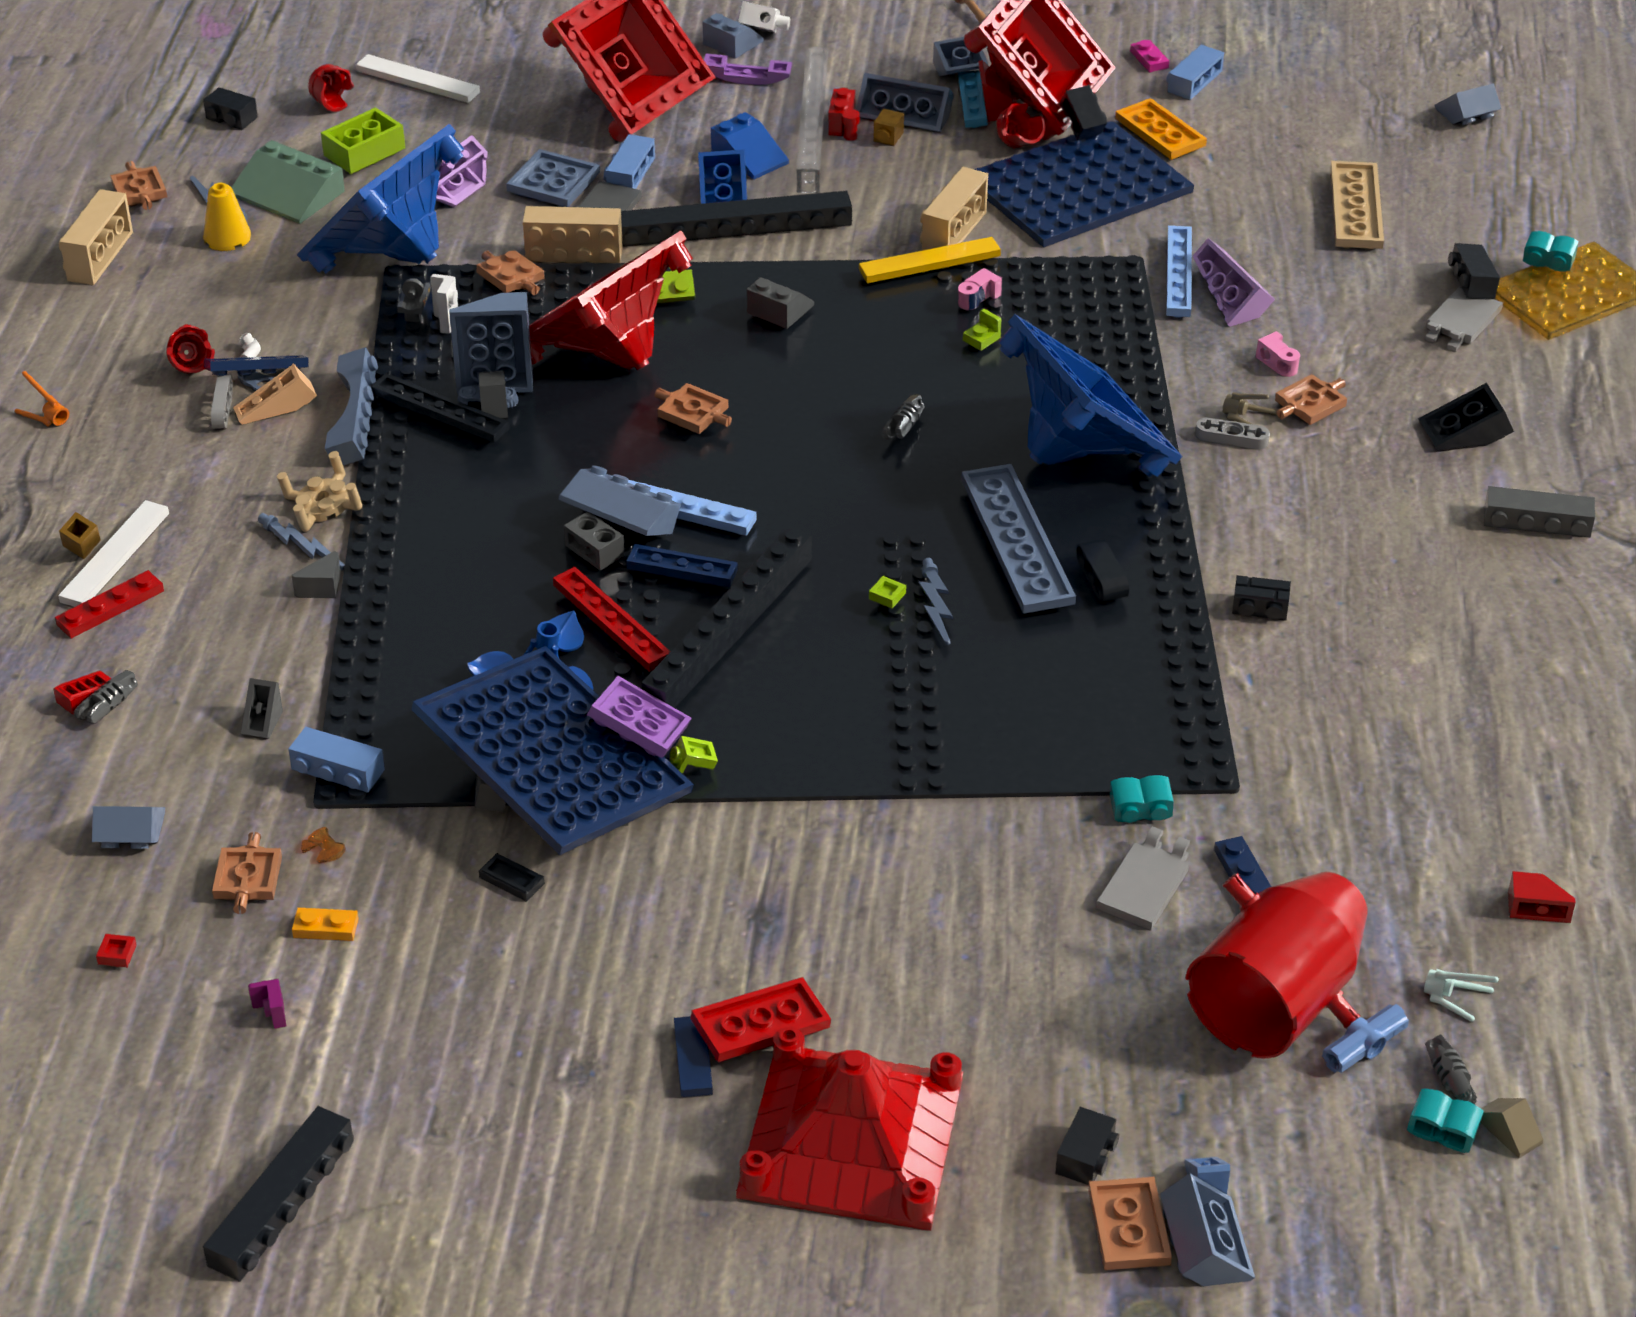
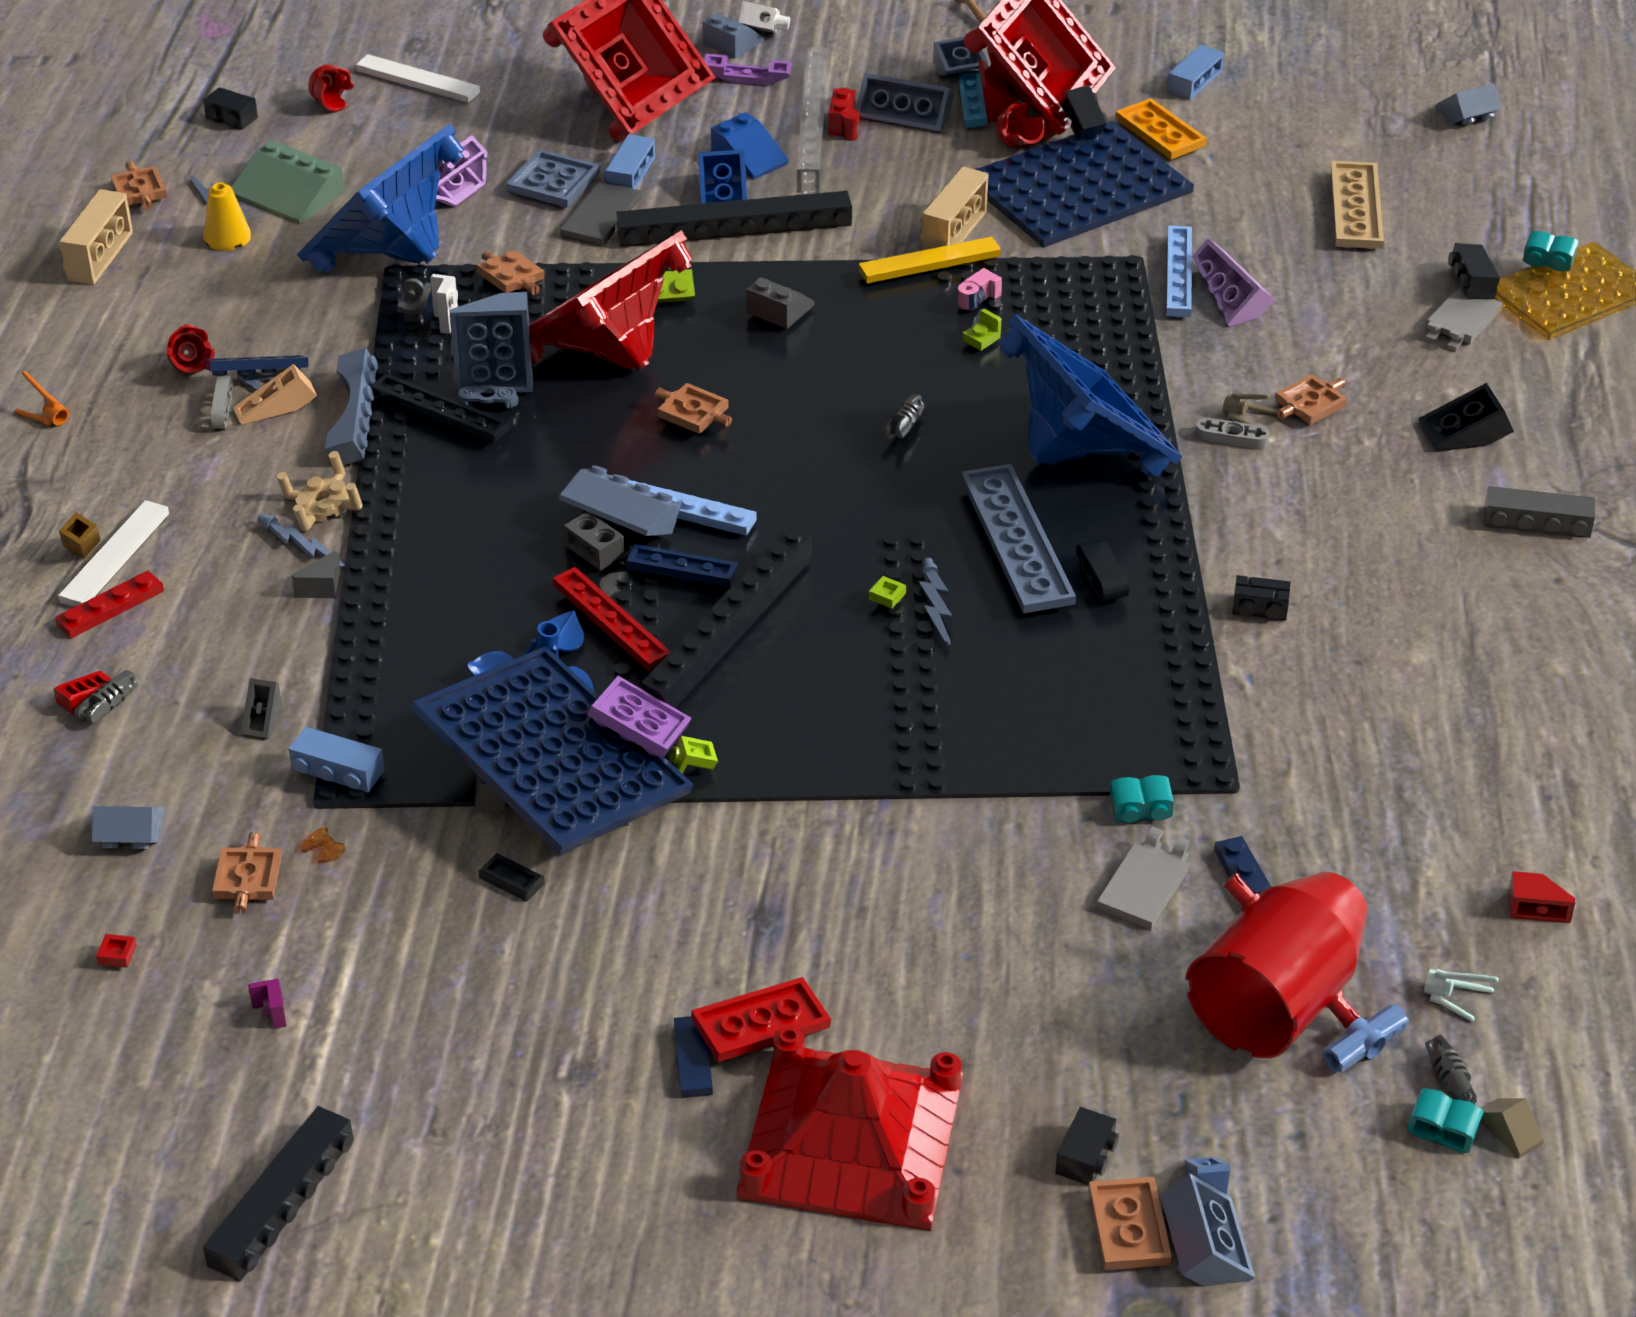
white arm [239,333,261,357] -> none
light orange plate [292,907,359,941] -> none
lime brick [321,107,405,174] -> none
dark grey slope [479,371,508,420] -> none
tan brick [523,206,623,263] -> none
pearl gold brick [873,109,904,146] -> none
dark pink plate [1130,40,1169,73] -> none
bright pink leg [1256,331,1300,377] -> none

